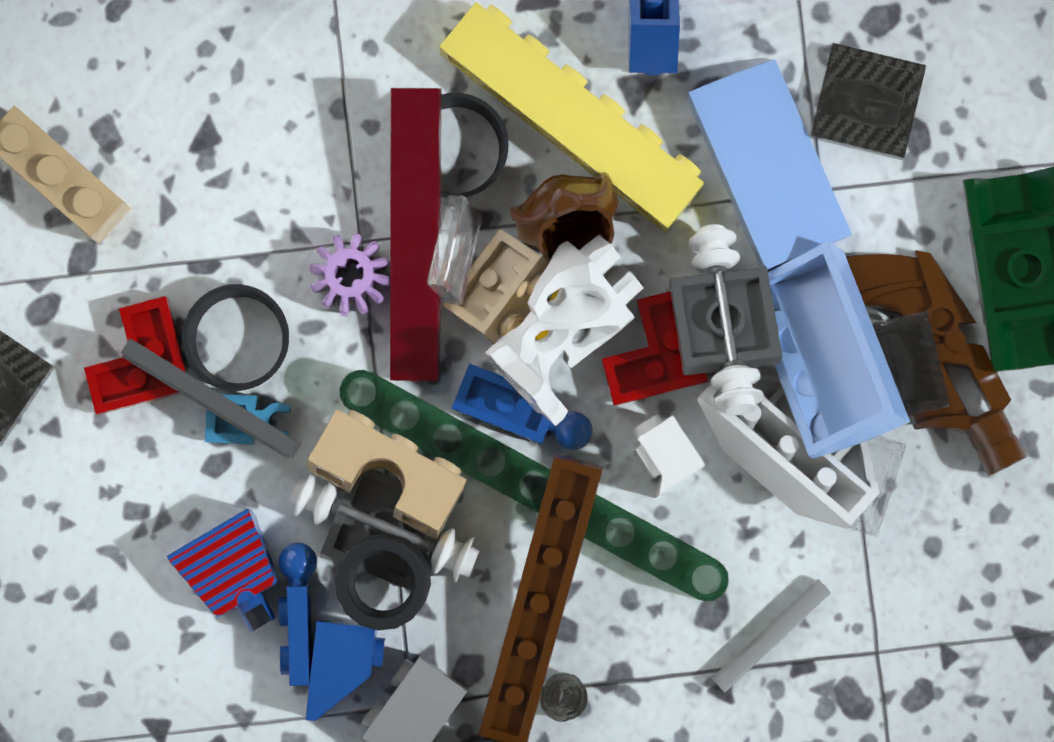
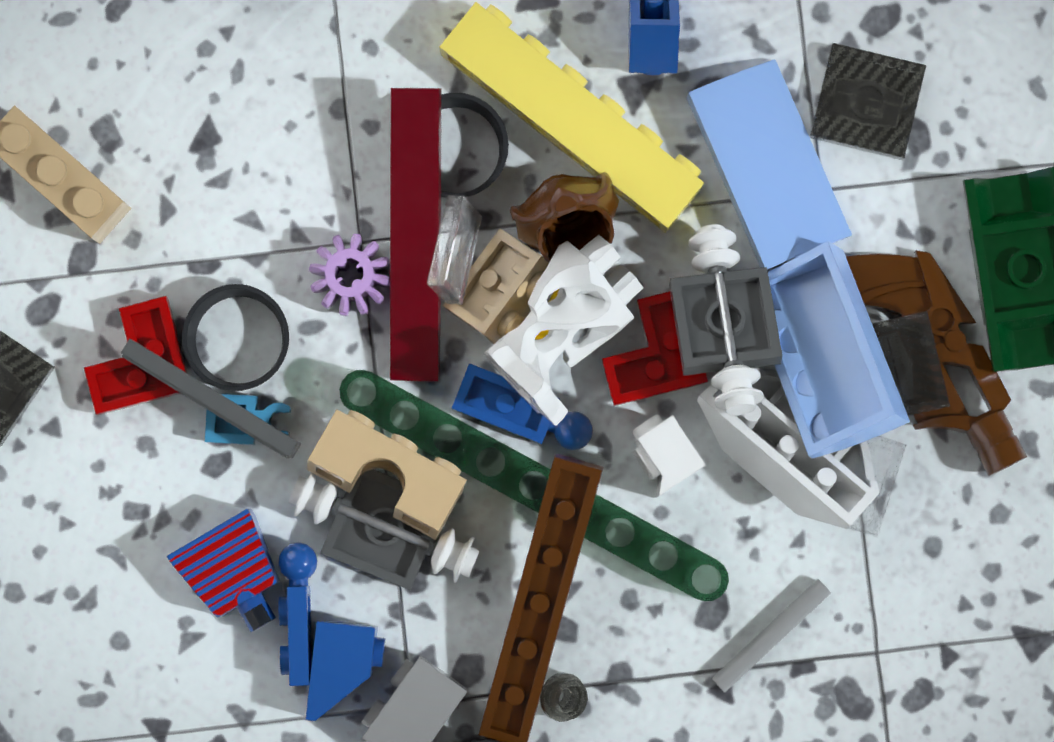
black tyre [335,533,431,631] -> none

